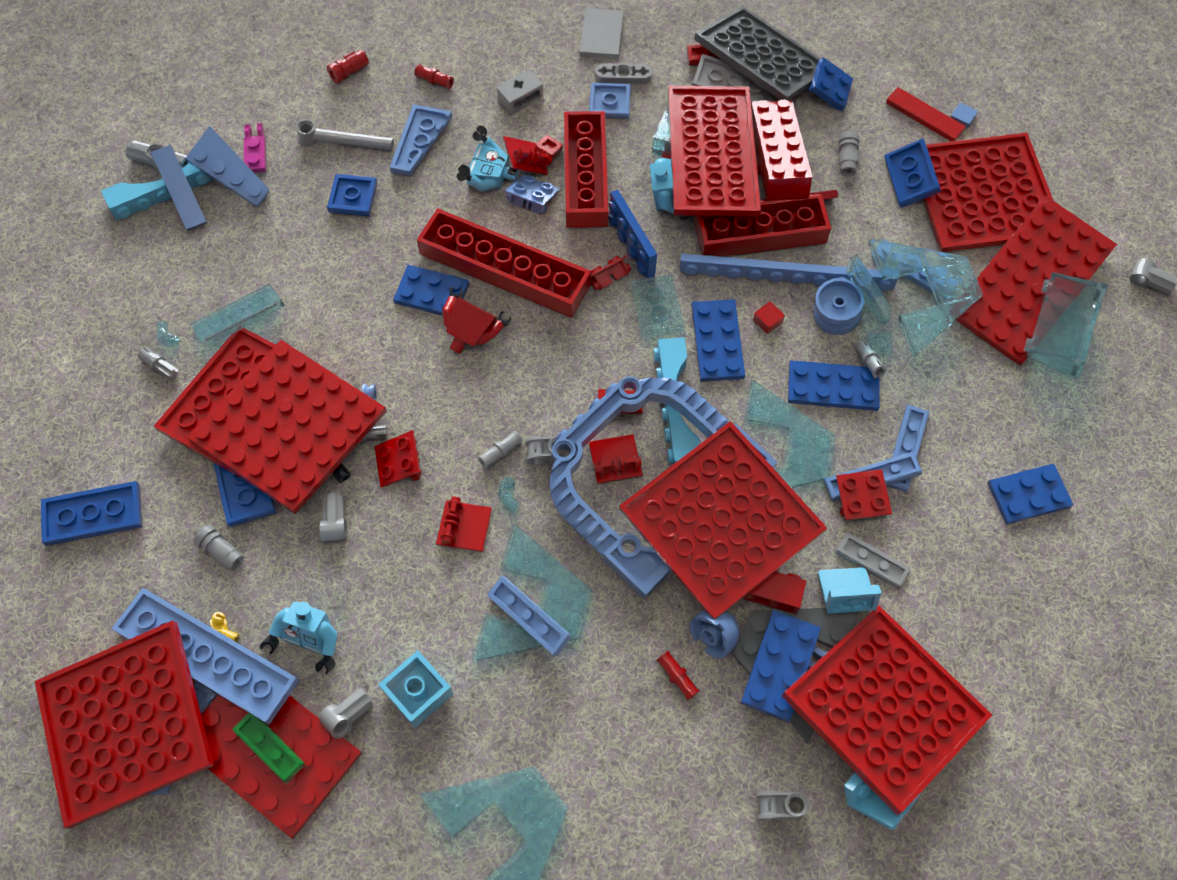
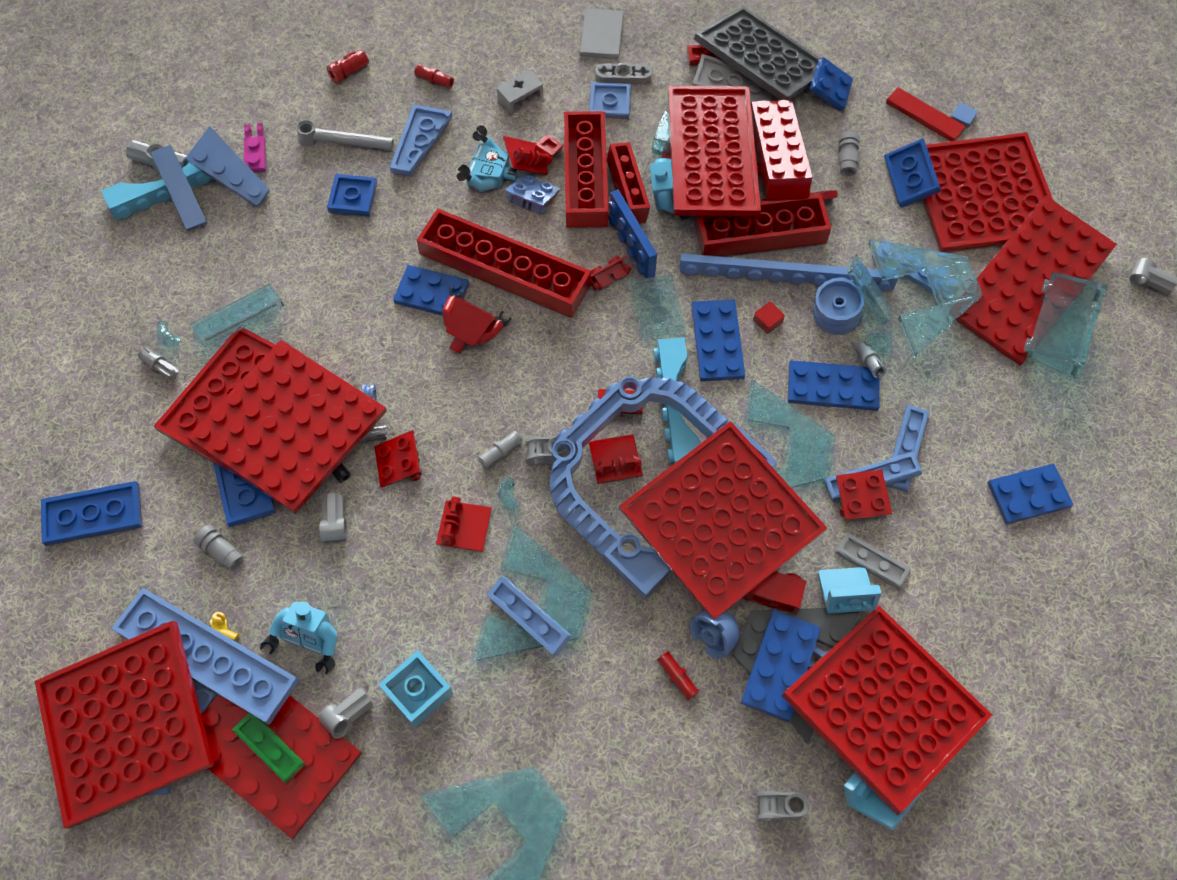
none -> red brick [606,142,651,224]

